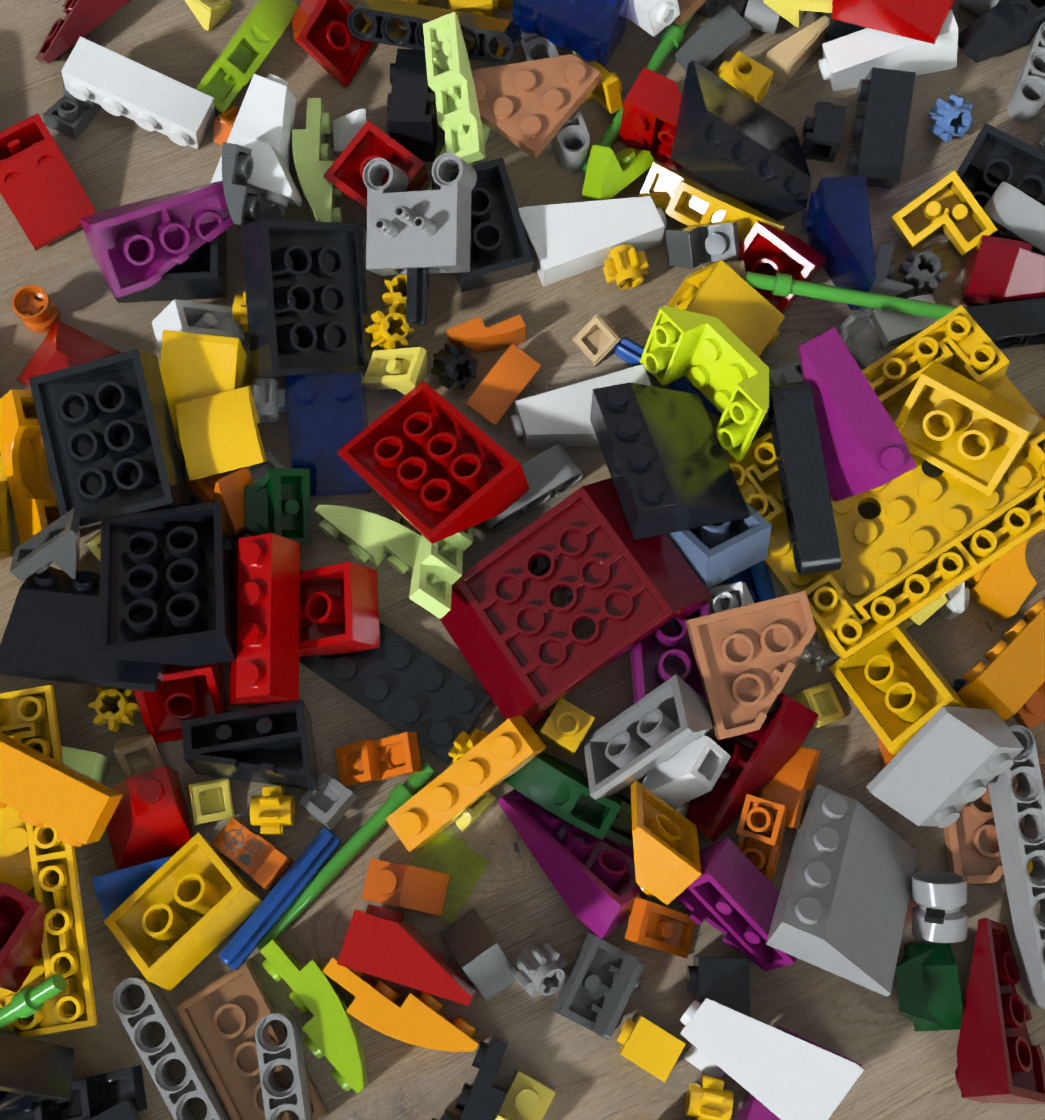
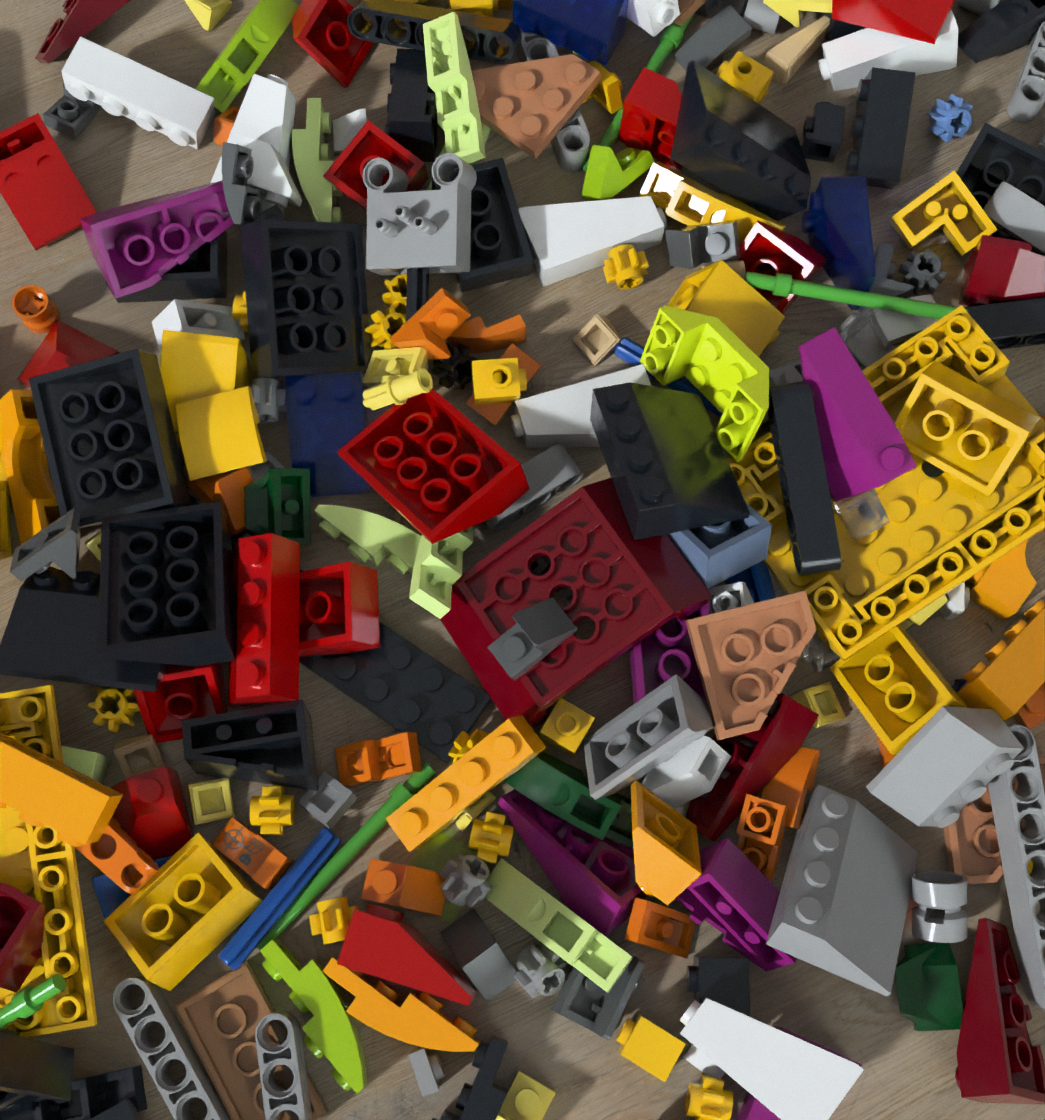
none -> orange leg [74,817,159,895]
none -> yellow gear [309,896,359,945]
none -> light yellow axle [362,368,433,411]
none -> orange slope [390,288,471,360]
none -> light grey plate [408,1047,445,1097]
none -> light grey gear [439,854,492,907]
none -> yellow gear [468,811,514,864]
none -> yellow brick [472,358,527,405]
none -> yellowish green slope [485,858,633,993]
none -> dark grey slope [487,597,578,681]
none -> clear slope [832,489,890,540]

